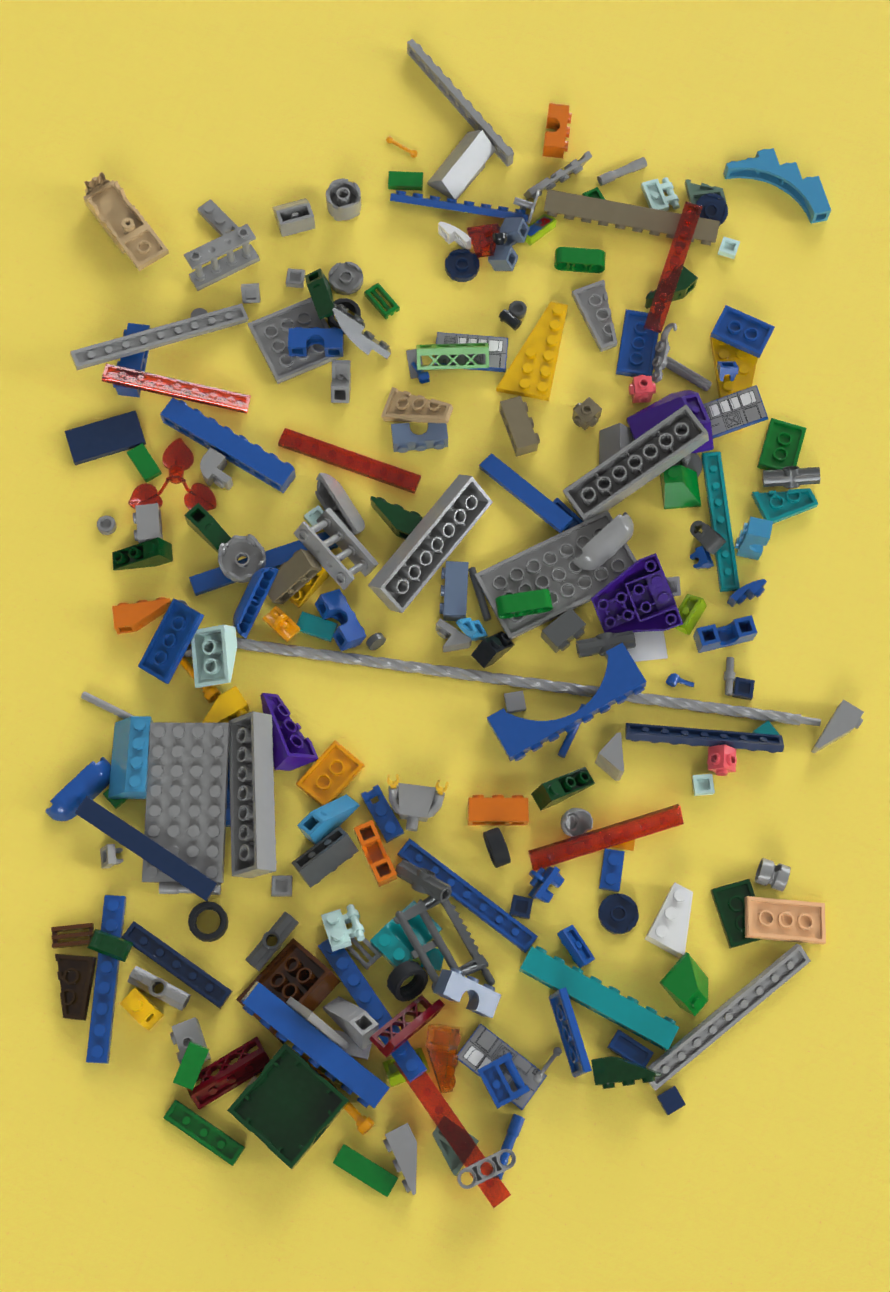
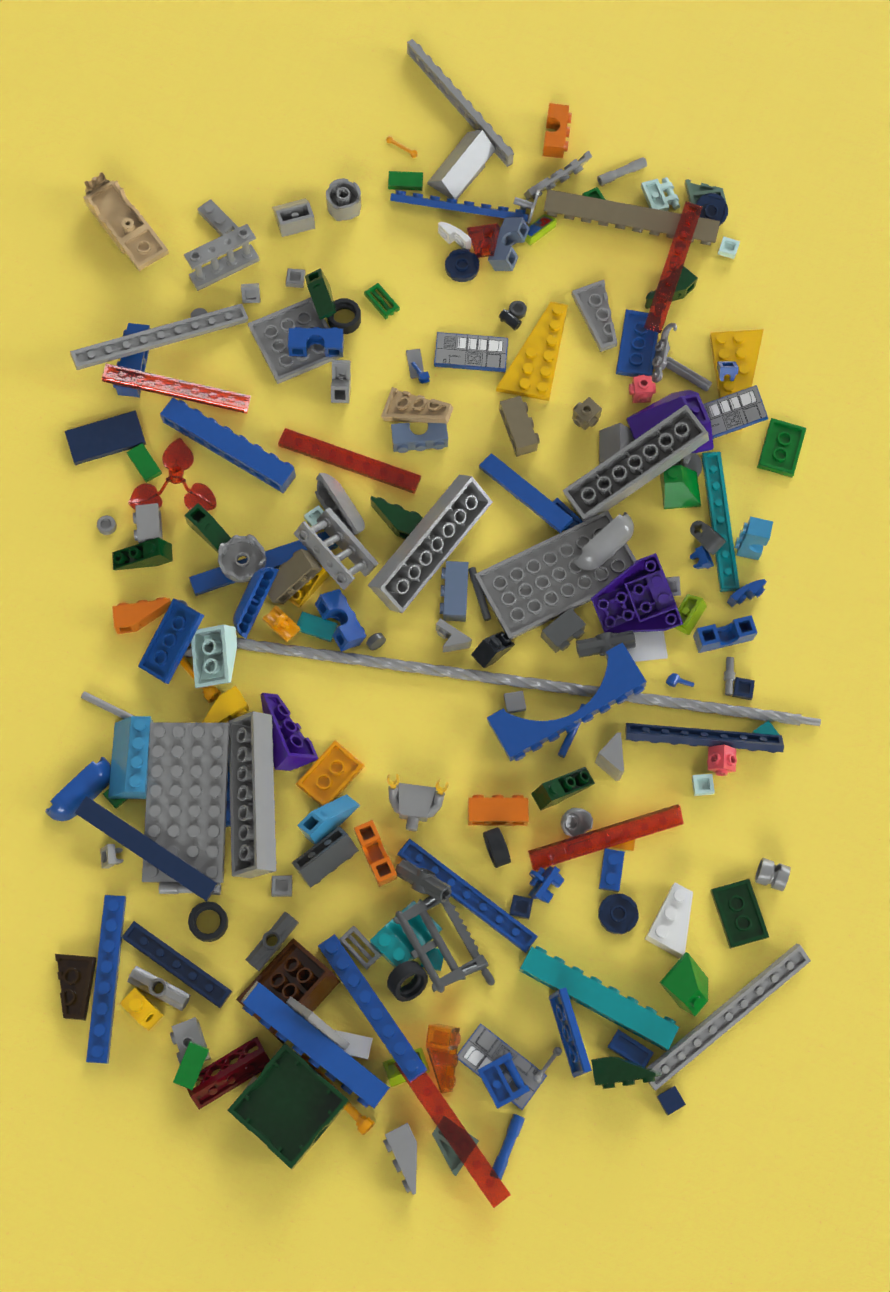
reddish brown tile [51,923,94,949] -> none
dark green tile [87,929,133,962] -> none
green tile [163,1099,245,1166] -> none
light grey brick [200,447,233,490] -> none
light aqua plate [321,904,365,952] -> none
light grey slope [323,996,379,1050] -> none
light grey tile [328,261,363,295] -> none
slope [332,303,391,359] -> none
green tile [333,1144,398,1197] -> none
blue plate [360,785,404,843] -> none
dark red fence [369,995,445,1058] -> none
bright green fence [416,343,489,370] -> none
arch [433,967,501,1018] -> none
dark azure slope [456,618,488,641] -> none
light grey beam [457,1149,516,1189] -> none
black hinge [493,232,507,245] -> none
green beam [495,589,553,619] -> none
green beam [554,247,606,273] -> none
blue plate [557,925,595,969] -> none
blue plate [710,305,775,358] -> none
dark azure arch [723,148,831,224] -> none
light nougat tile [745,896,826,945] -> none
teal wing [751,488,818,524] -> none
dark grey piece [763,466,820,488] -> none
light grey slope [811,699,864,753] -> none

